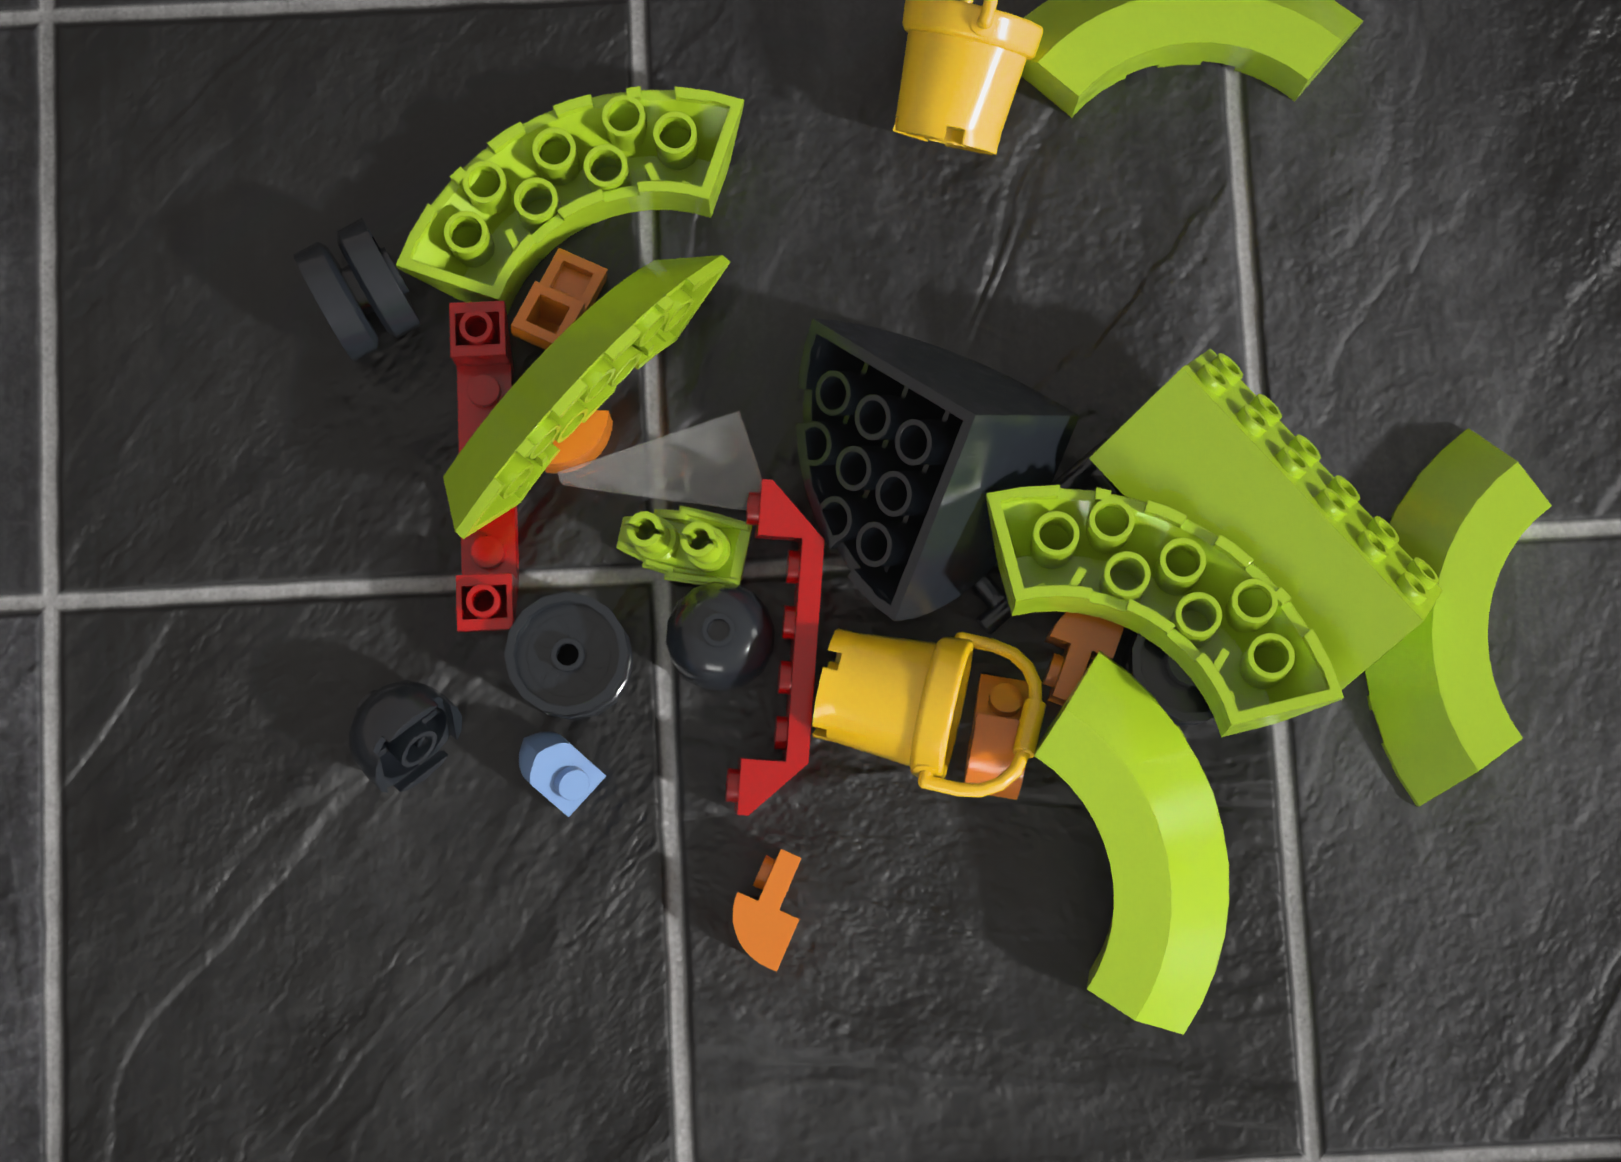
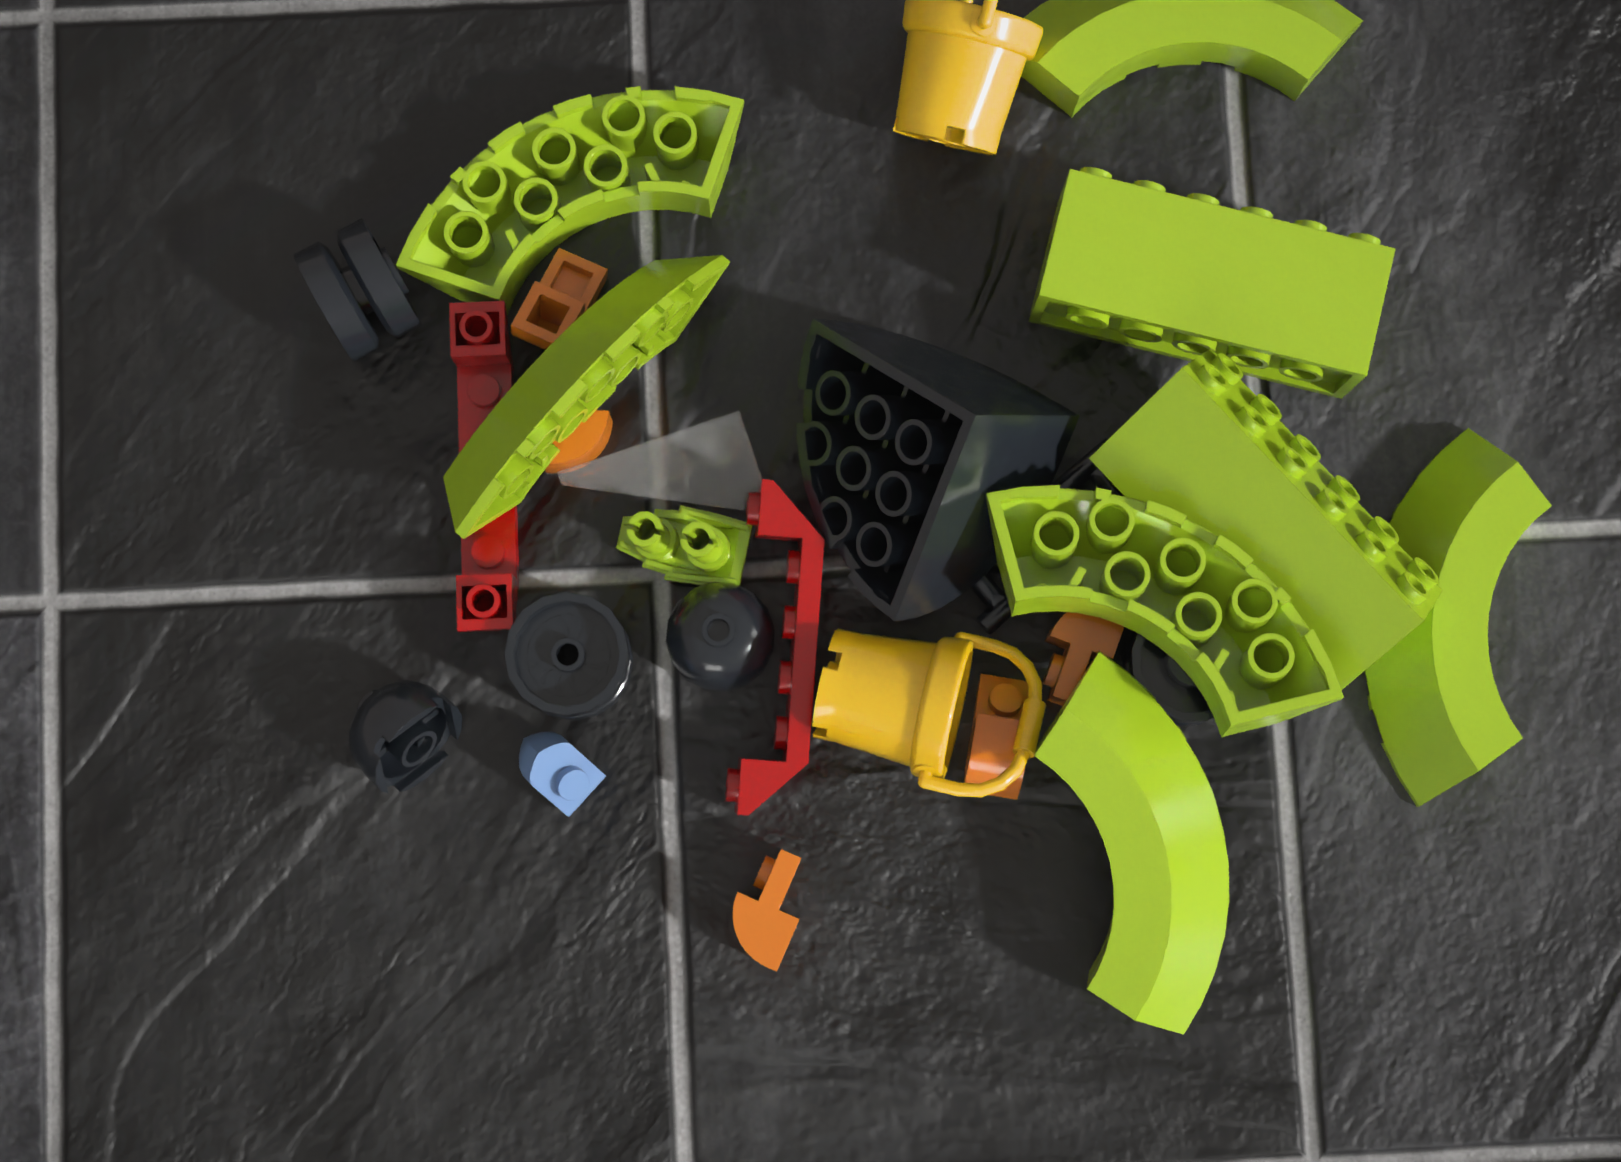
none -> lime brick [1028,167,1396,399]

